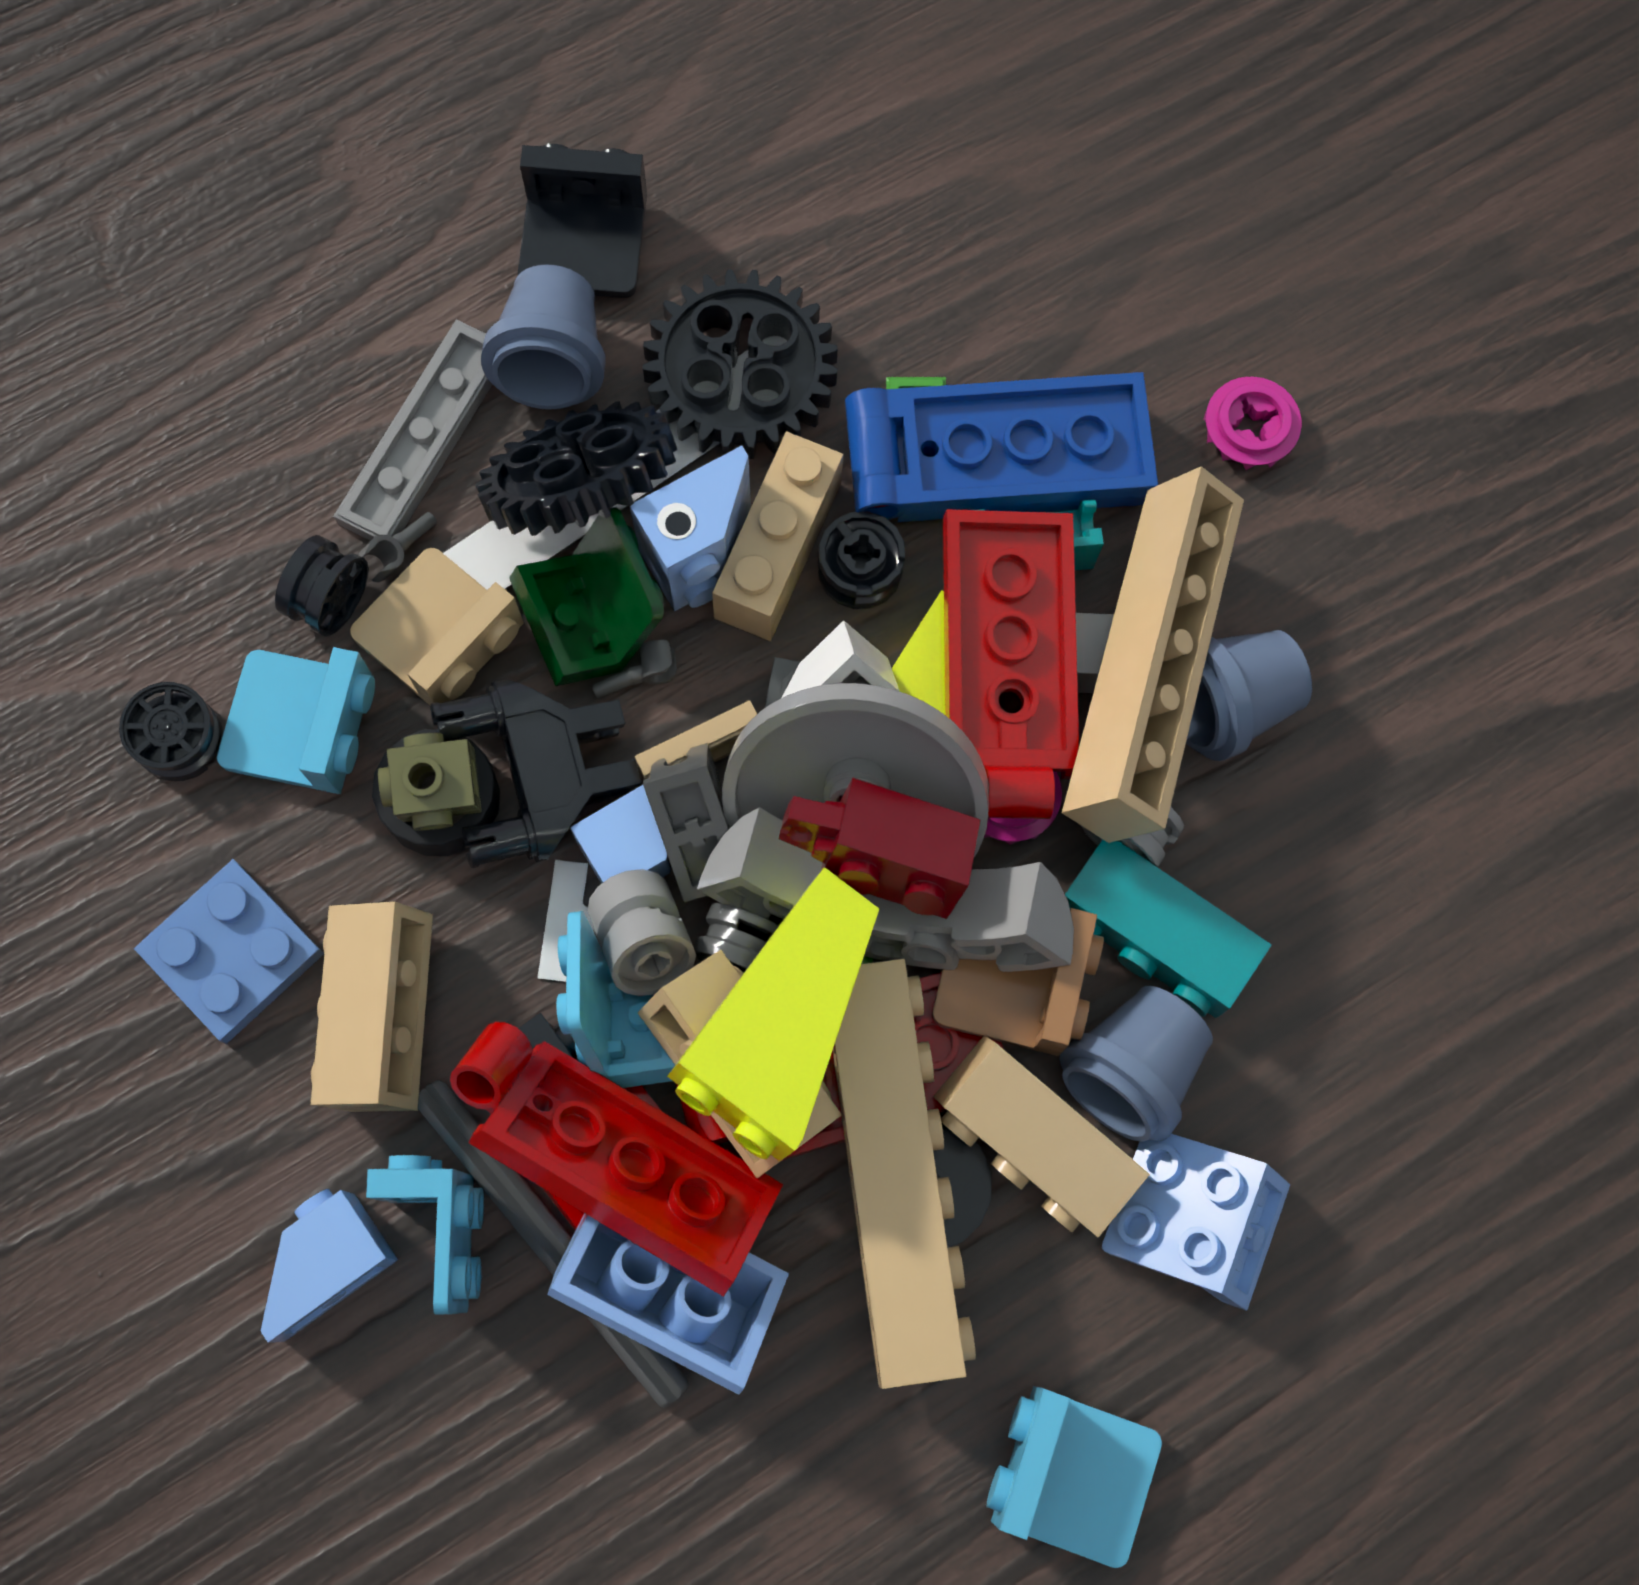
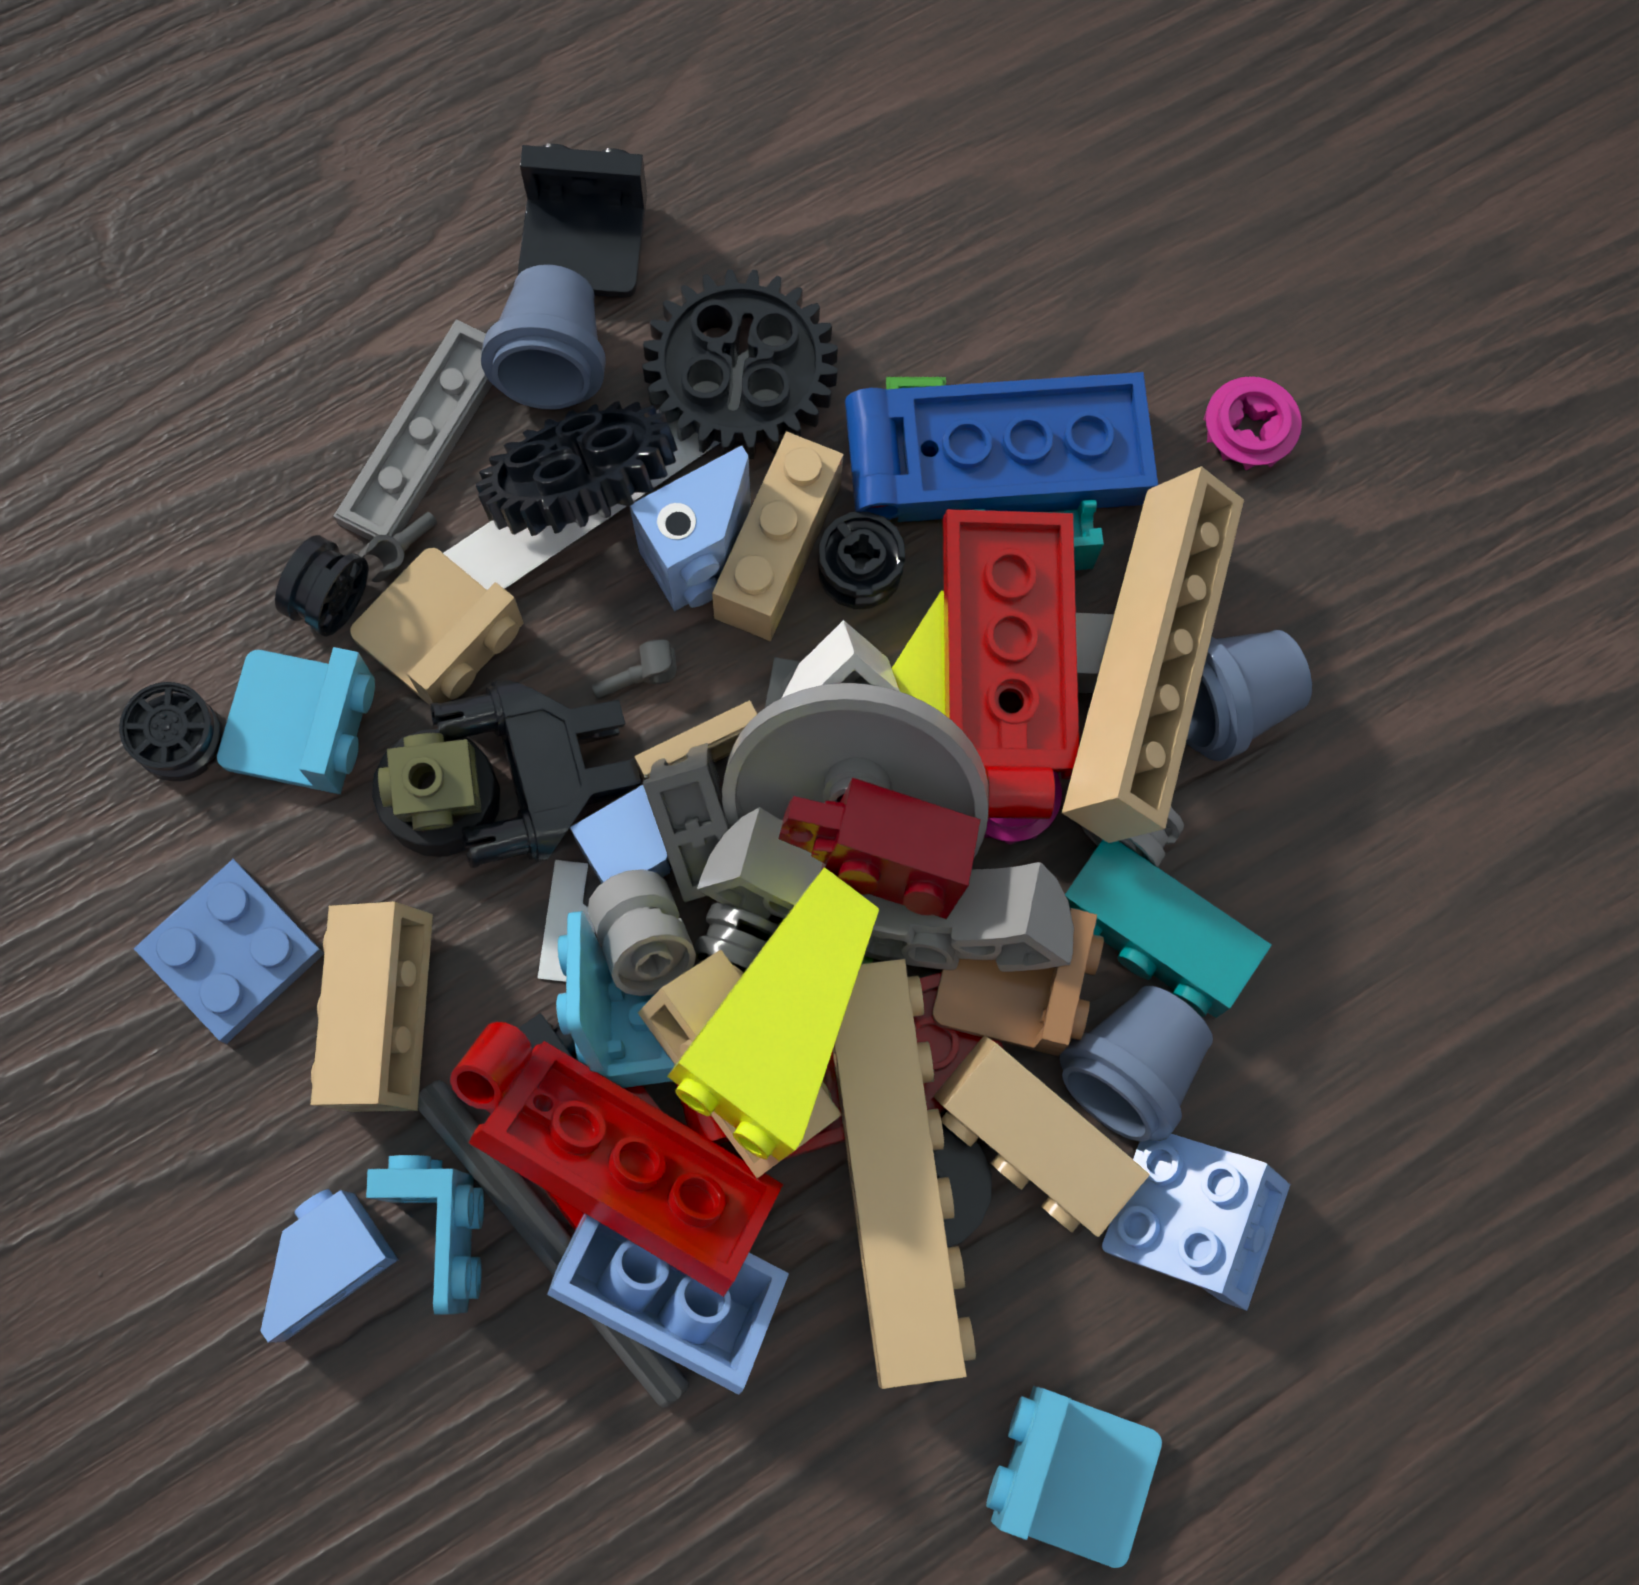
dark green bracket [509,507,664,687] -> none

